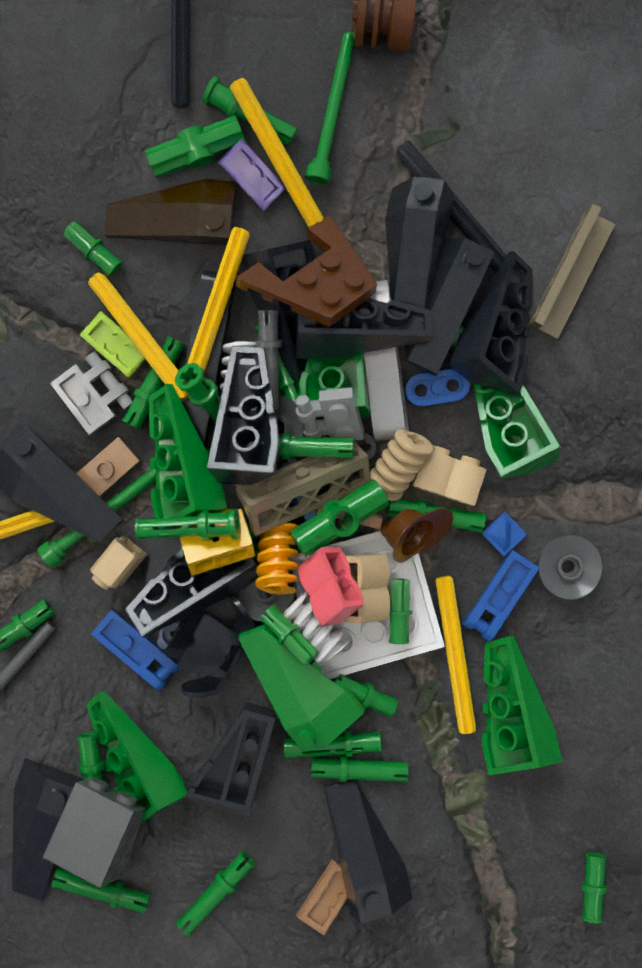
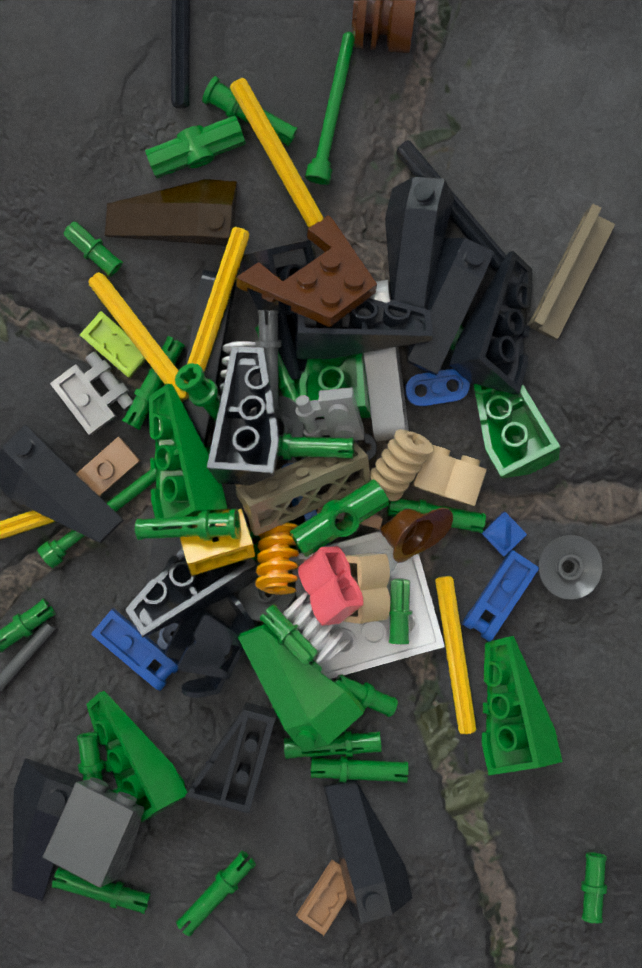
tan brick [90,536,147,590] -> none
plate [217,139,286,211] -> none

